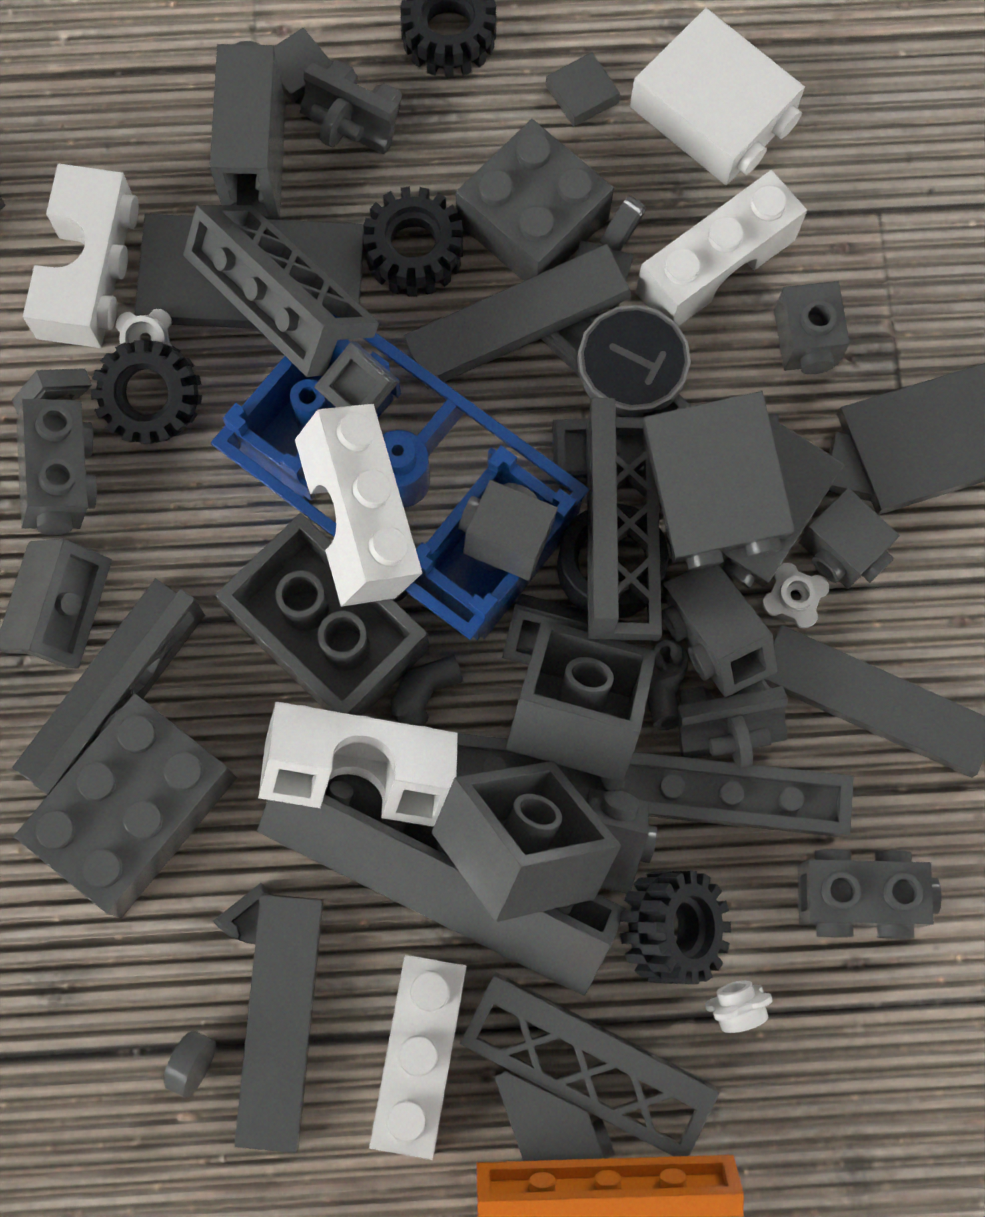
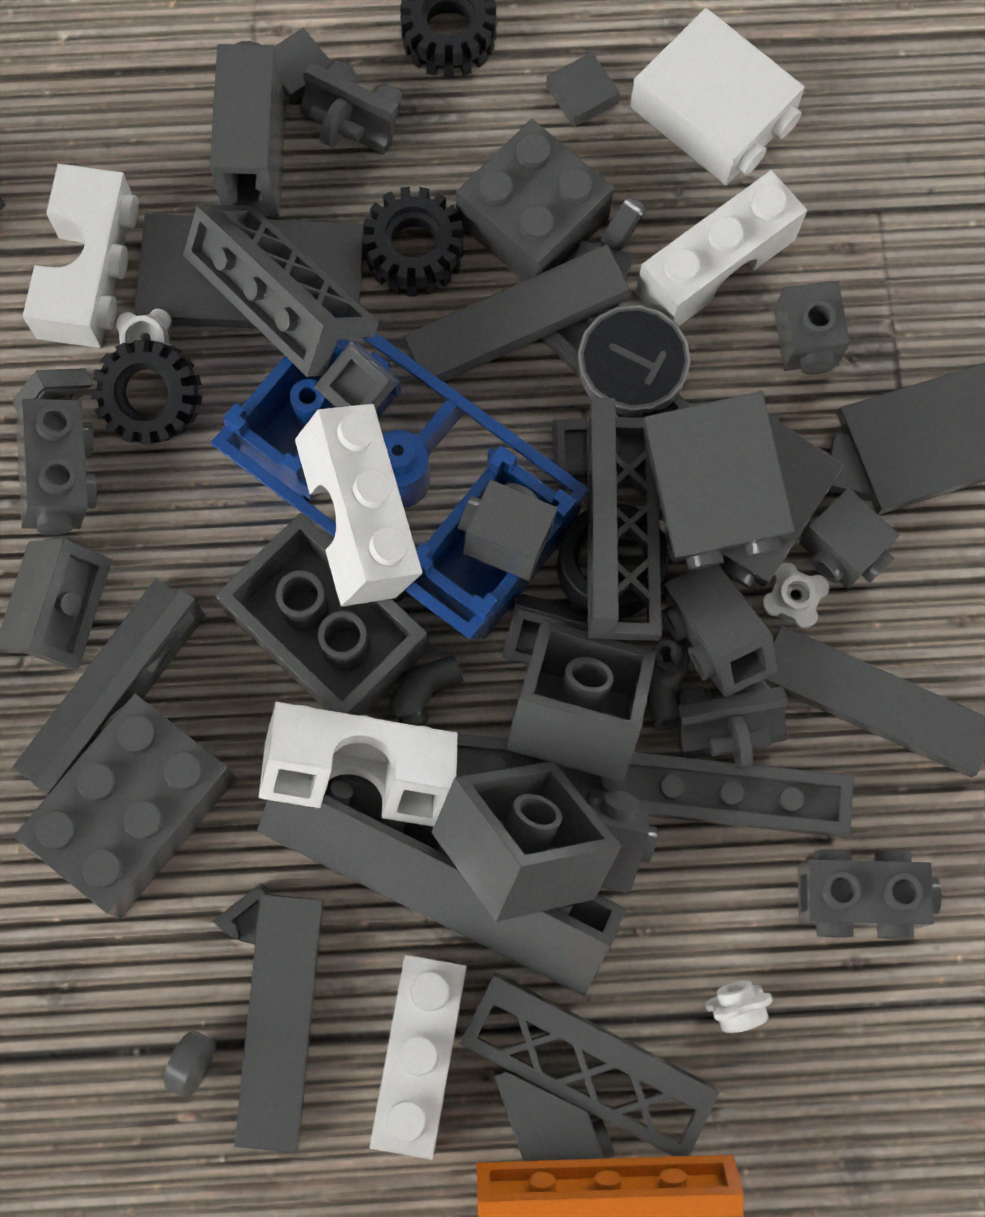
black tyre [620,871,731,985] -> none

